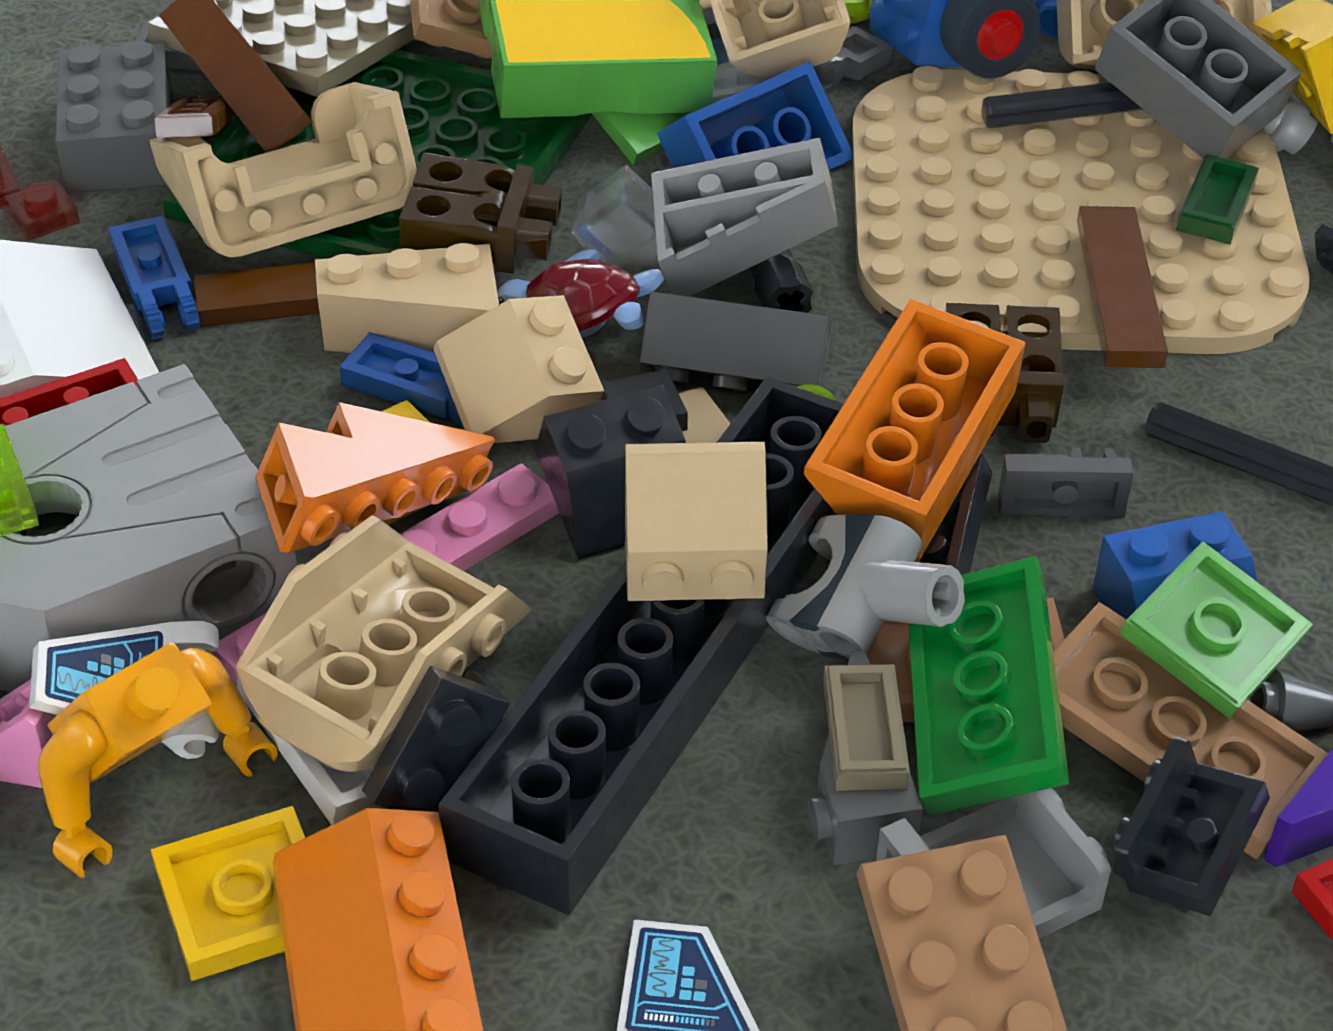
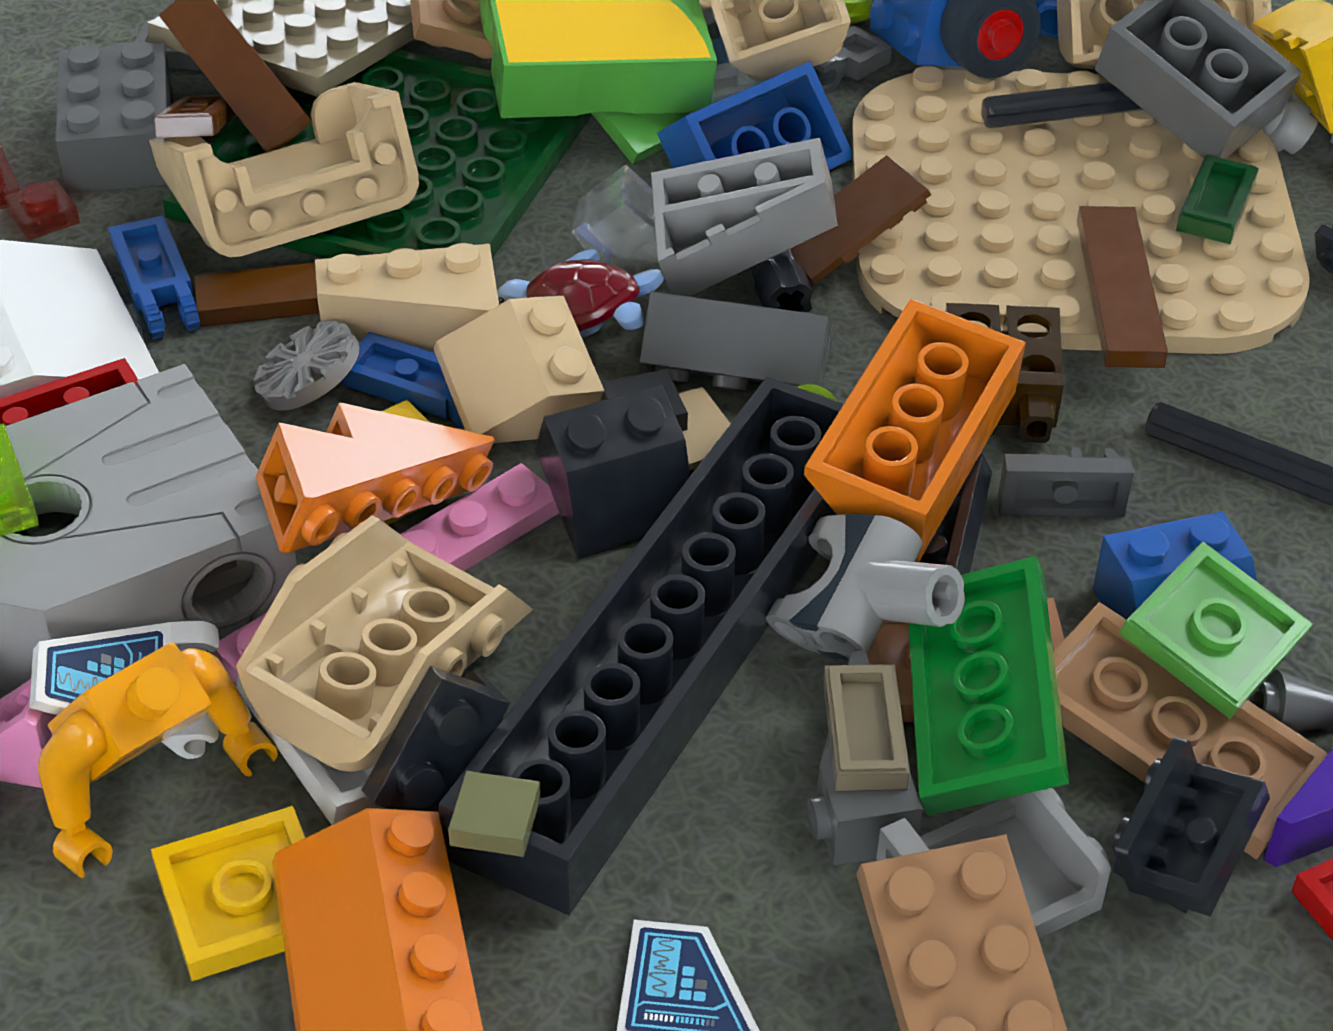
dark brown hips [399,153,562,274] -> none
tan slope [625,442,767,601] -> none
none -> light grey wheel [254,320,360,410]
none -> olive tile [448,771,540,857]
none -> reddish brown piece [790,155,931,285]

